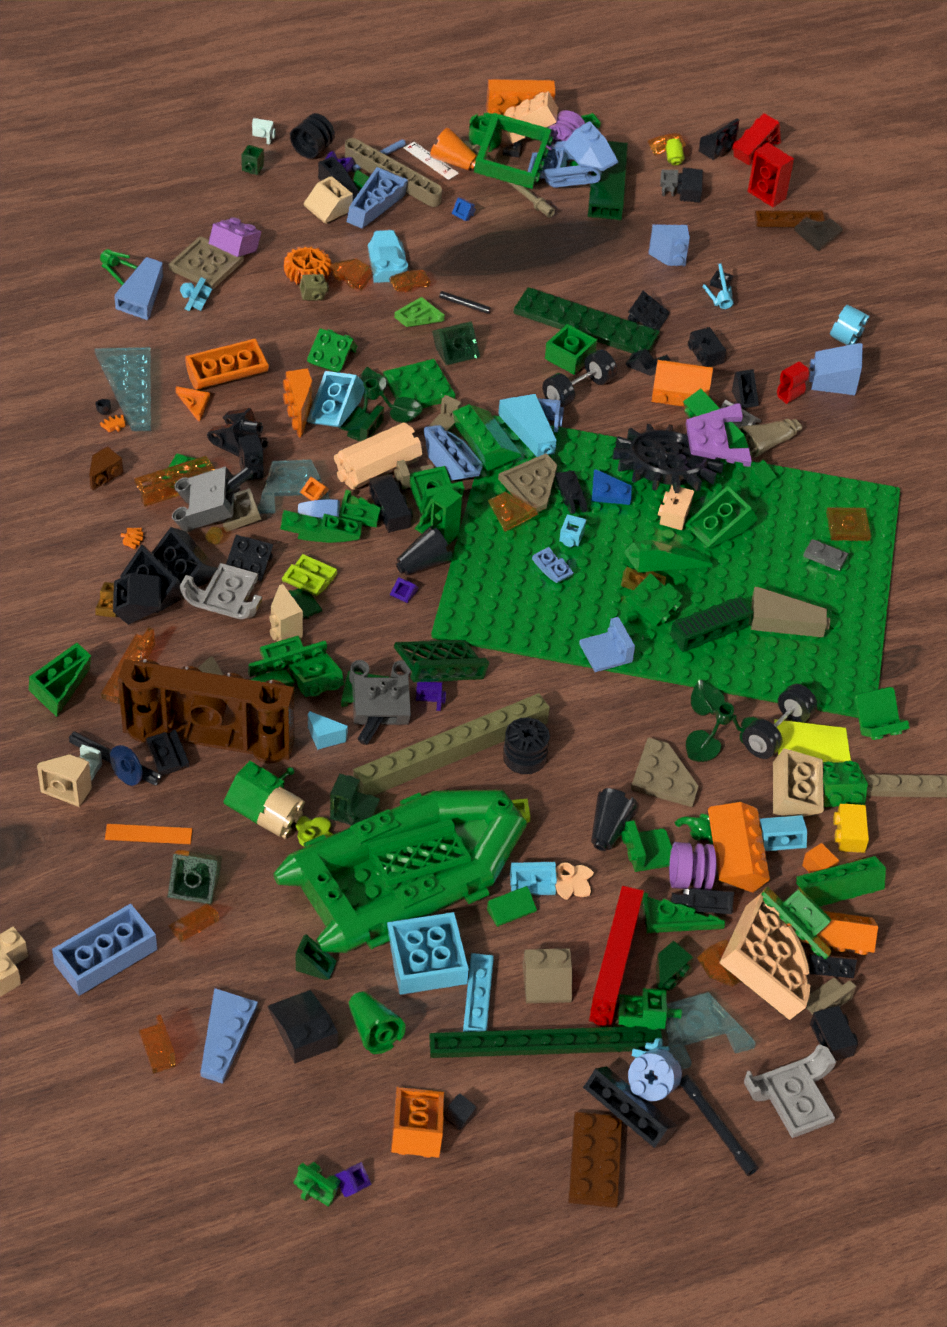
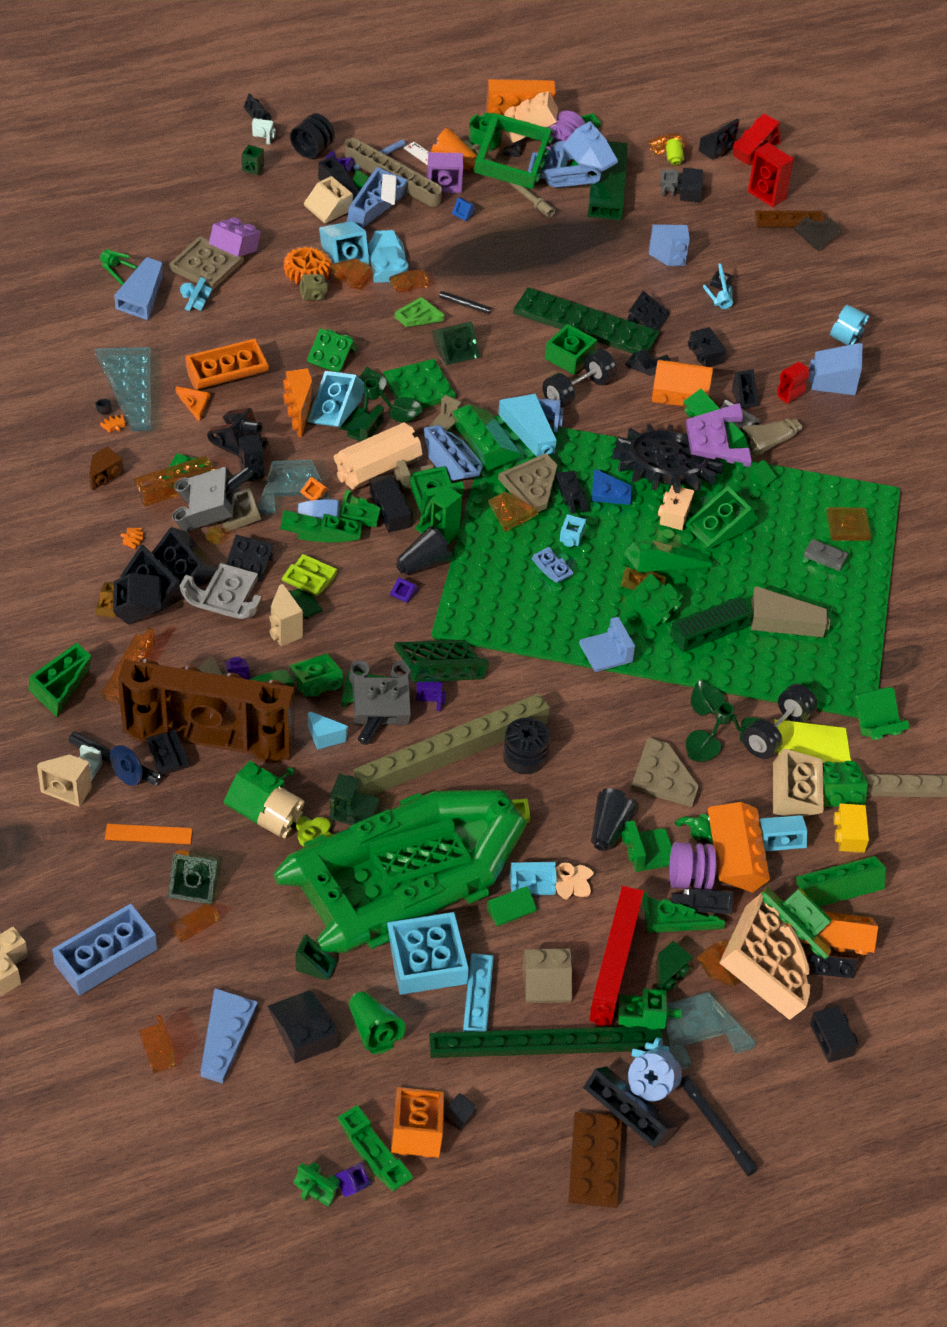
green bracket [248,635,327,677] -> none
light grey piece [744,1045,836,1138] -> none
orange brick [802,843,839,873] -> none
dark tan panel [806,978,856,1015] -> none
none -> dark purple bracket [225,657,250,680]
none -> black hinge [243,93,271,121]
none -> medium azure slope [319,221,370,272]
none -> green slope [337,1105,413,1192]
none -> white sticker [381,174,396,205]
none -> medium lavender brick [427,152,463,193]

